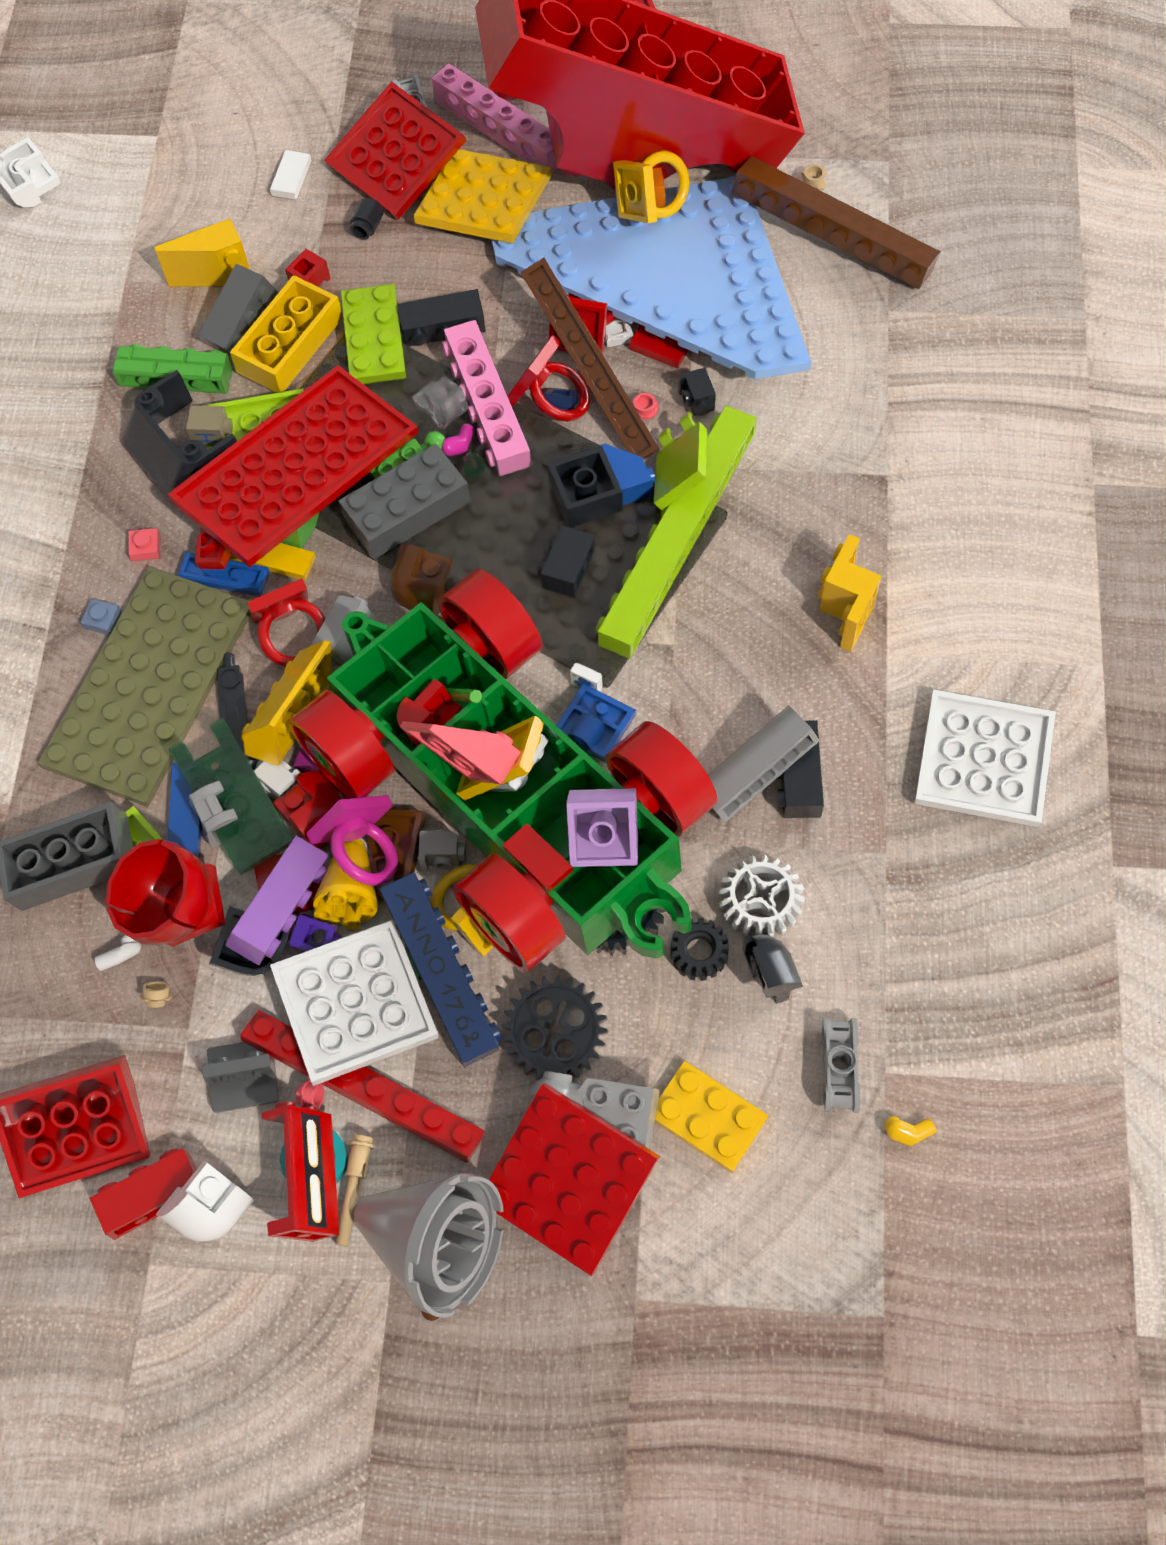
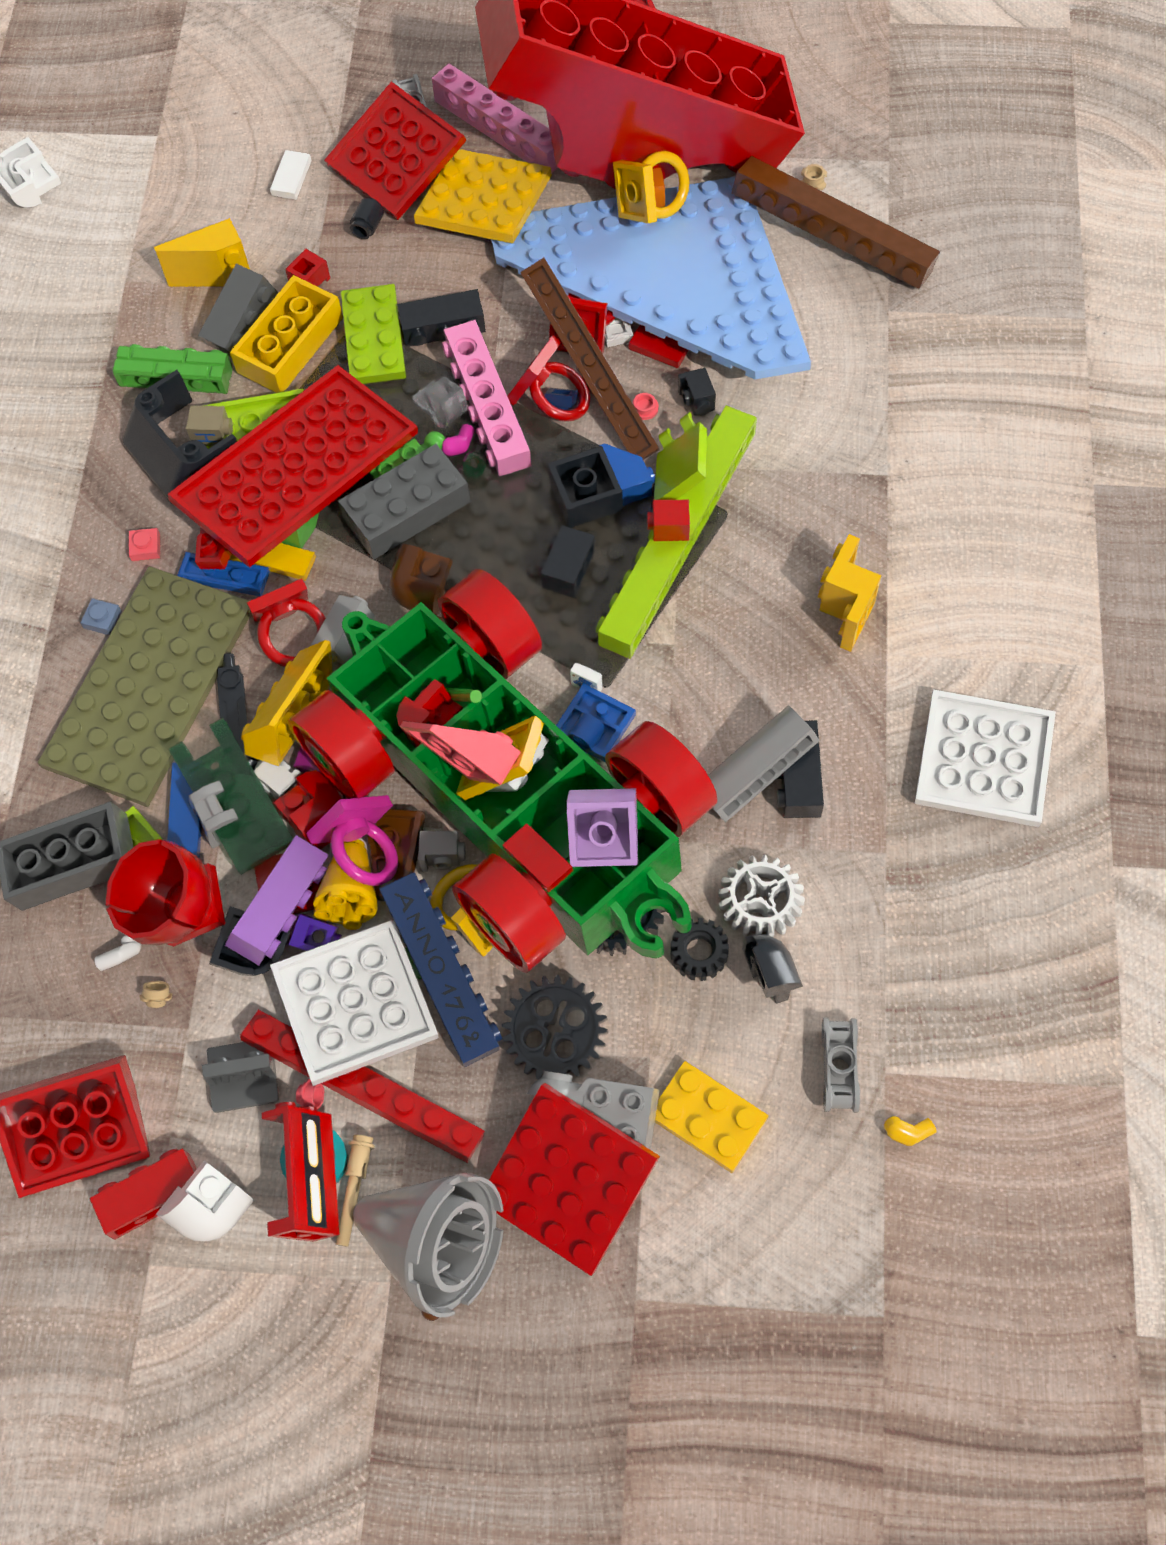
none -> red brick [647,499,690,541]

